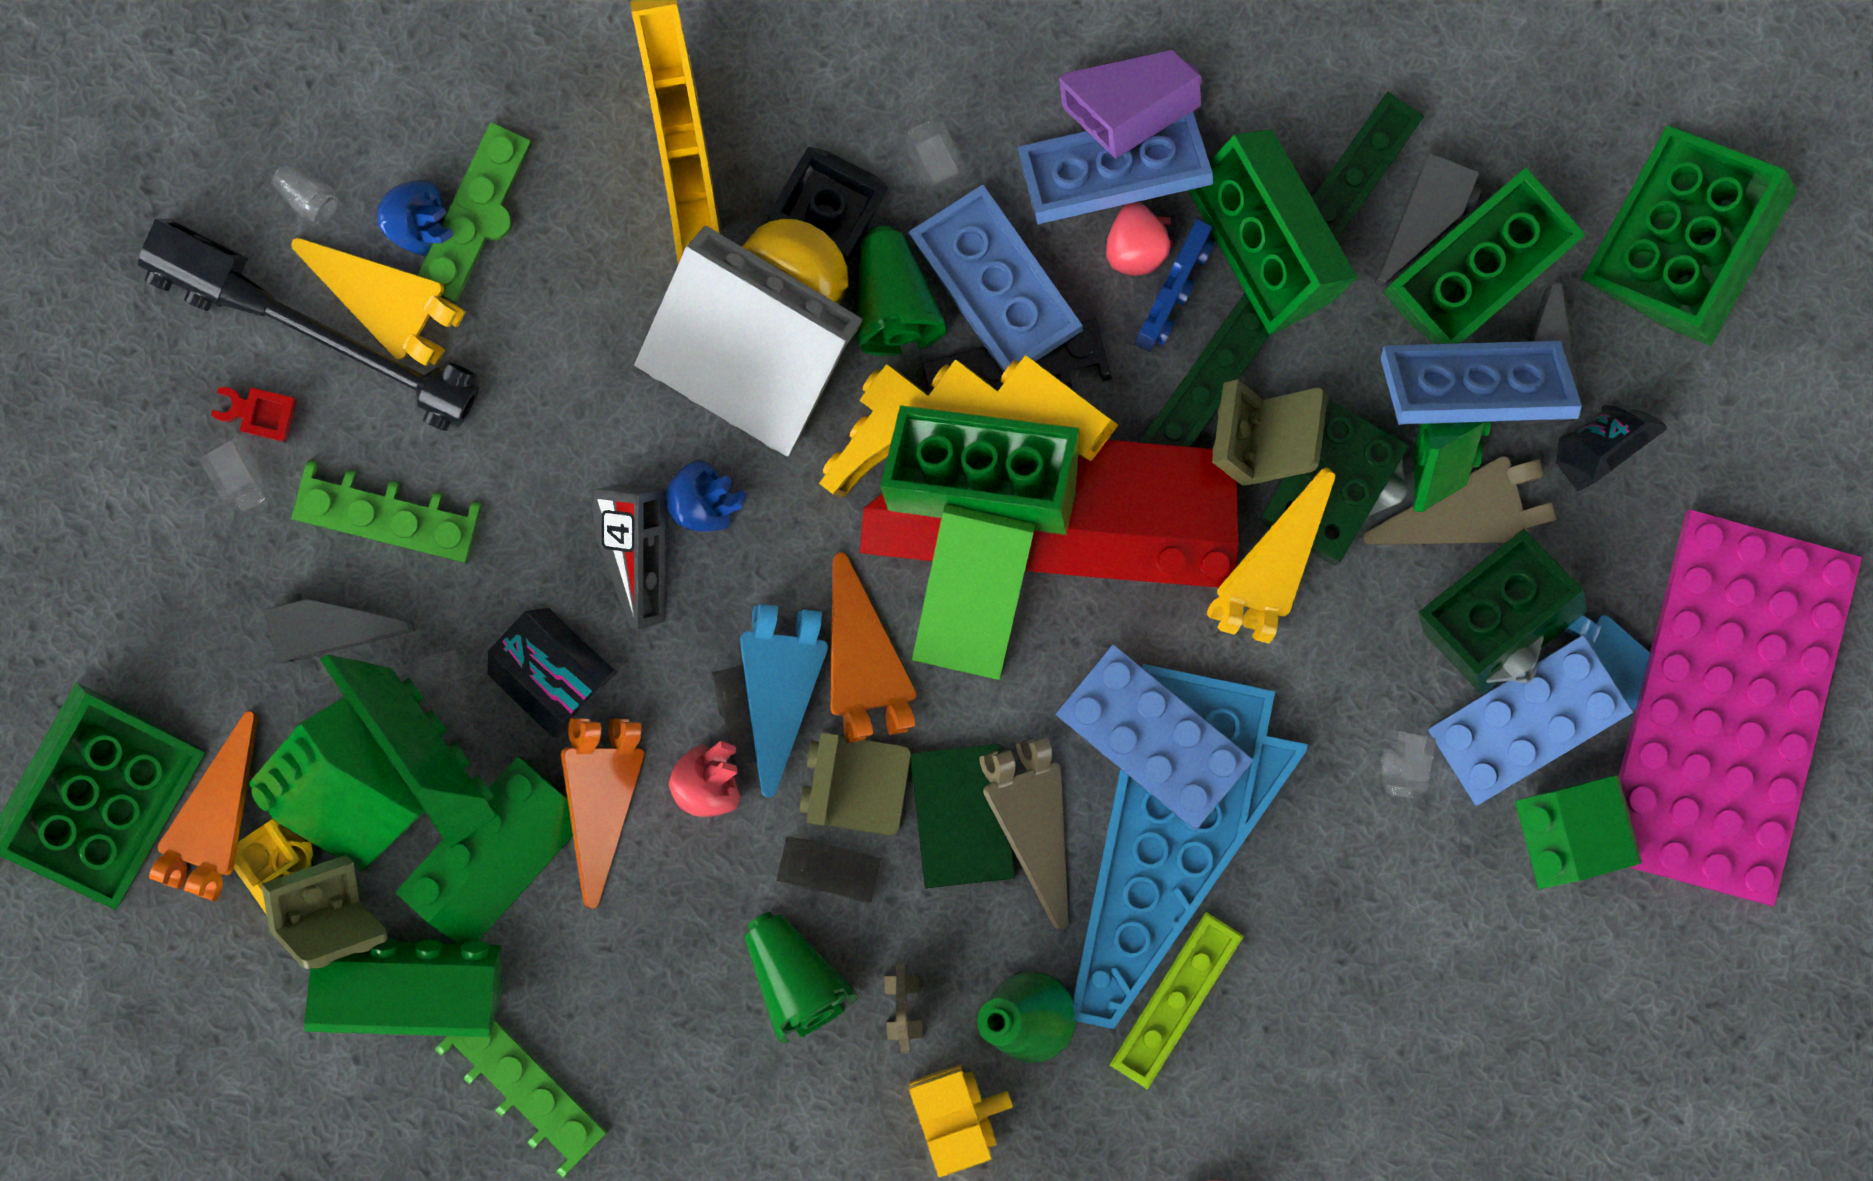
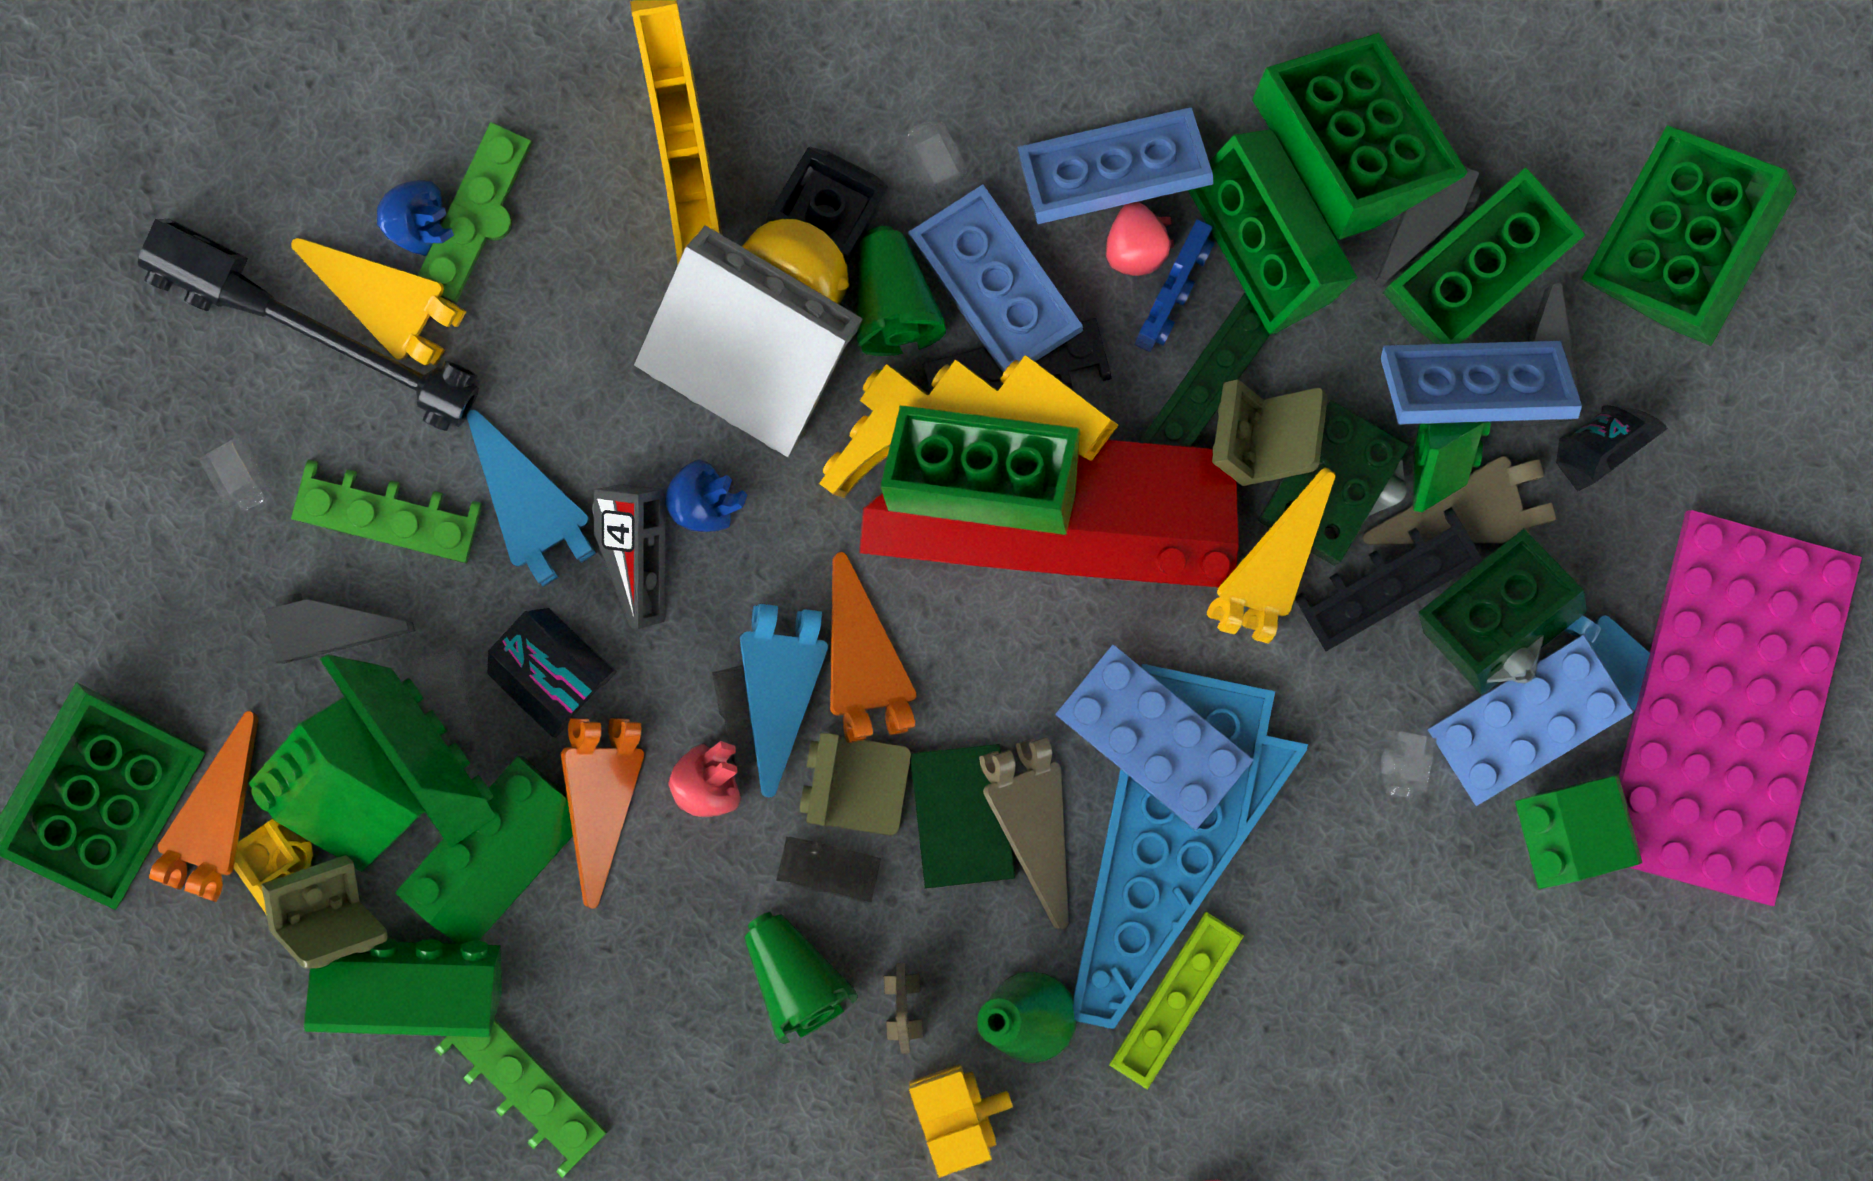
red plate [211,387,297,443] -> none
clear cone [271,164,339,226] -> none
bright green tile [912,504,1035,680] -> none
medium lavender slope [1059,50,1202,159] -> none
none -> dark azure flag [467,410,596,587]
none -> green slope [1252,33,1468,240]
none -> black hinge [1295,507,1483,652]

